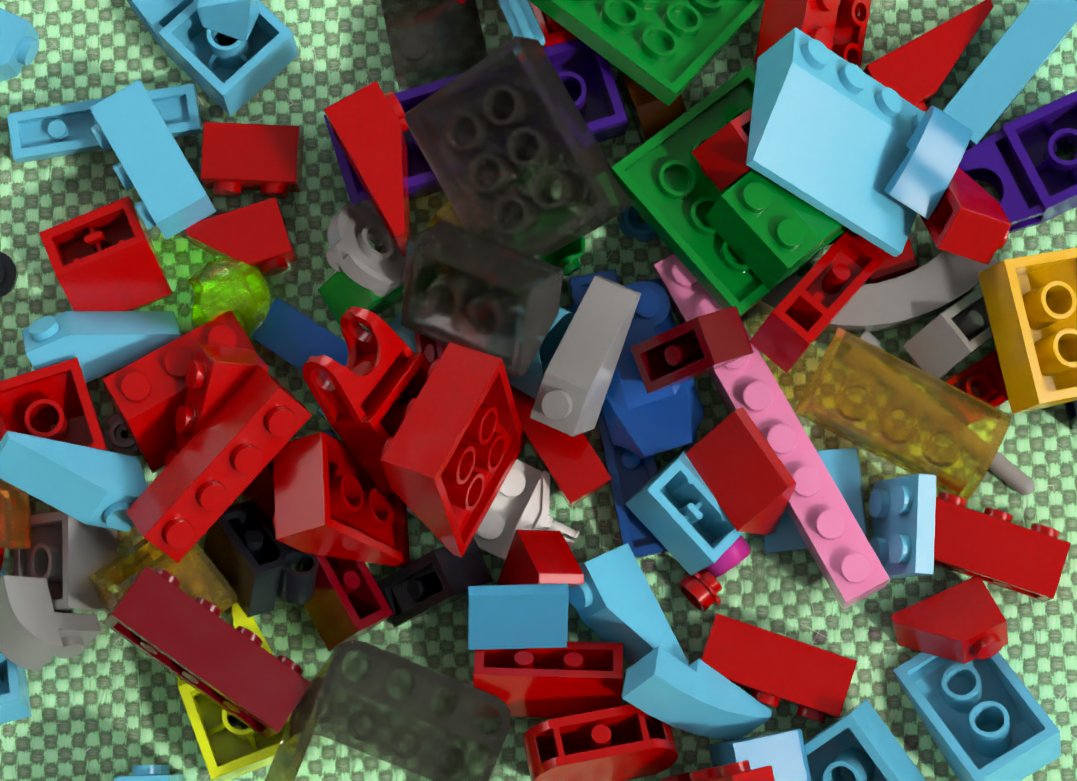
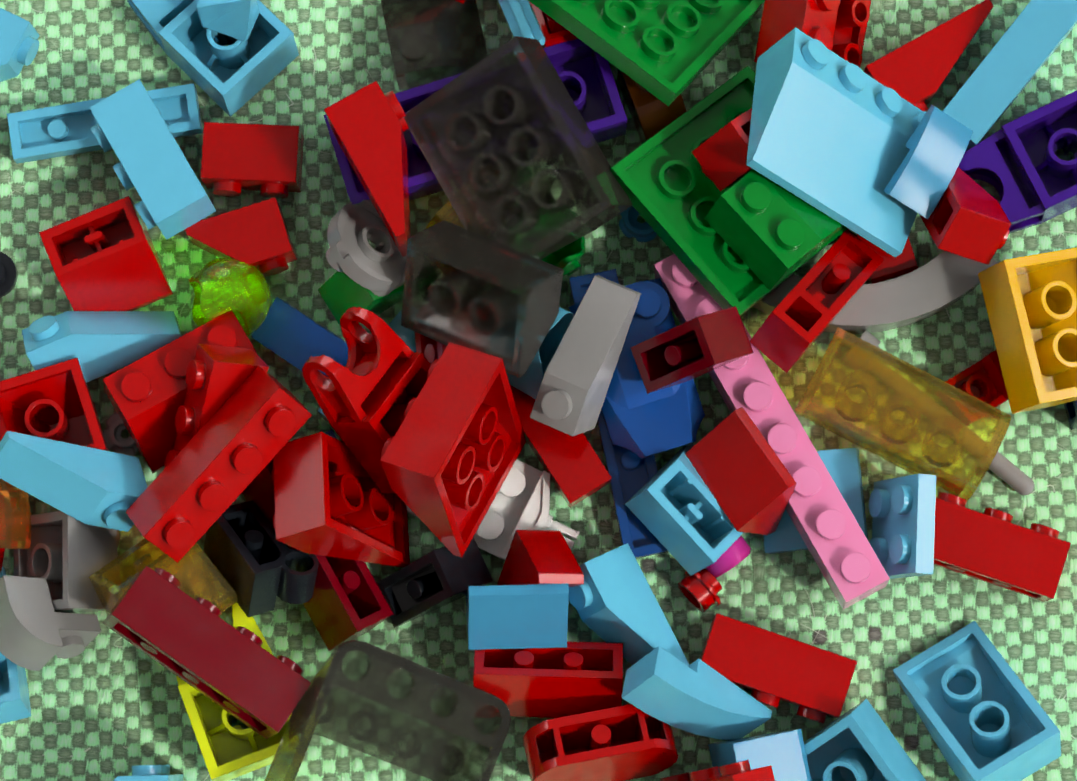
red slope [890,575,1008,664] -> none
light grey slope [903,286,993,383] -> none

